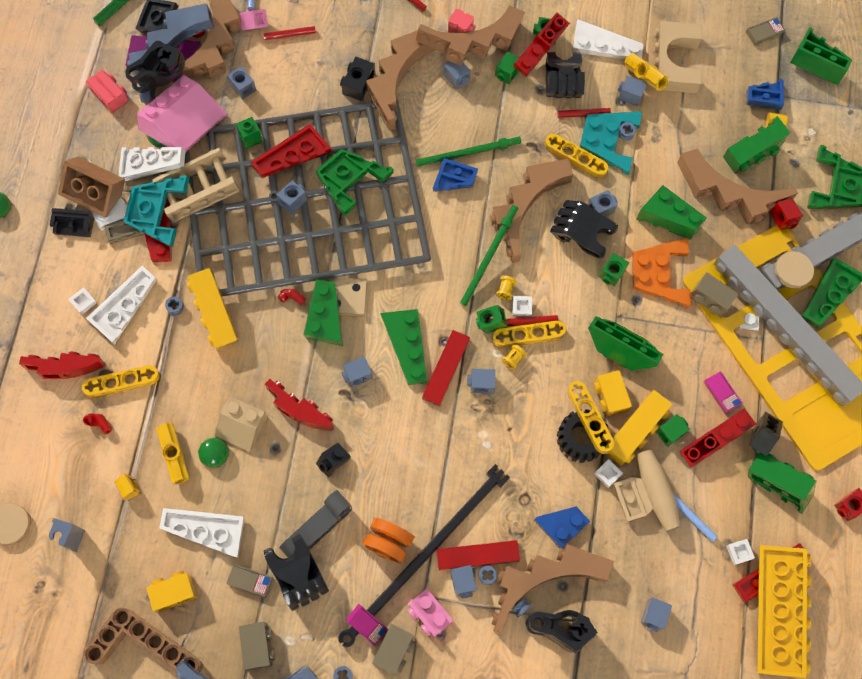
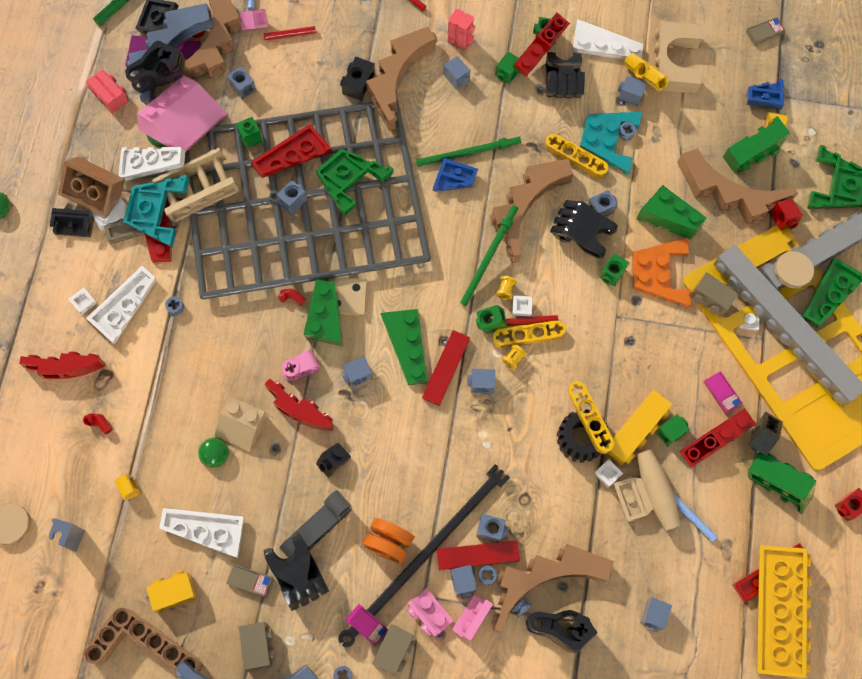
yellow beam [82,365,160,398] -> none
yellow piece [156,423,190,485] -> none
yellow brick [186,268,239,349] -> none
medium nougat arch [415,5,525,66] -> none
blue wing [534,506,590,548] -> none
red bar [557,108,611,118] -> none
green wedge [588,316,663,371] -> none
yellow brick [593,370,632,417] -> none
white plate [726,539,755,565] -> none
green wedge [790,27,852,85] -> none
none -> bright pink piece [282,350,321,382]
none -> bright pink bracket [453,595,493,642]
none -> sand blue brick [476,514,508,542]

